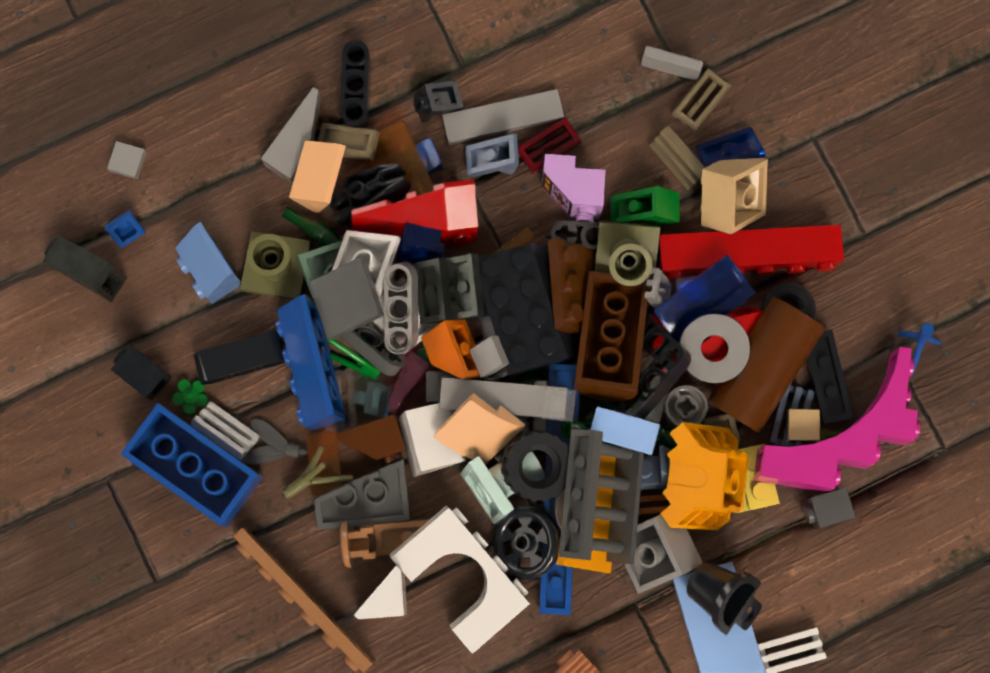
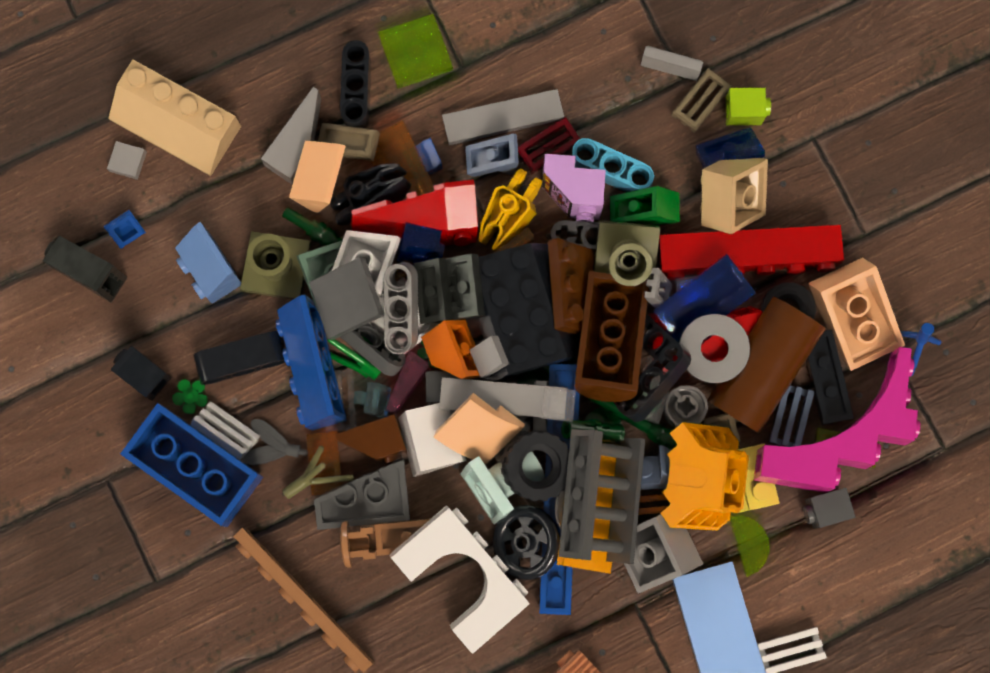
white slope [354,566,407,619] -> none
black bracket [414,80,464,122] -> none
light blue slope [591,407,660,455] -> none
dark tan tile [649,126,705,190] -> none
black container [686,561,762,636] -> none
tan tile [787,409,820,442] -> none
none -> tan slope [108,59,241,176]
none -> clear neon green plate [378,13,453,89]
none -> yellow hinge [479,169,542,252]
none -> medium azure beam [571,138,654,193]
none -> lime brick [725,88,771,126]
none -> clear neon green tile [730,516,770,577]
none -> light nougat slope [808,257,905,371]

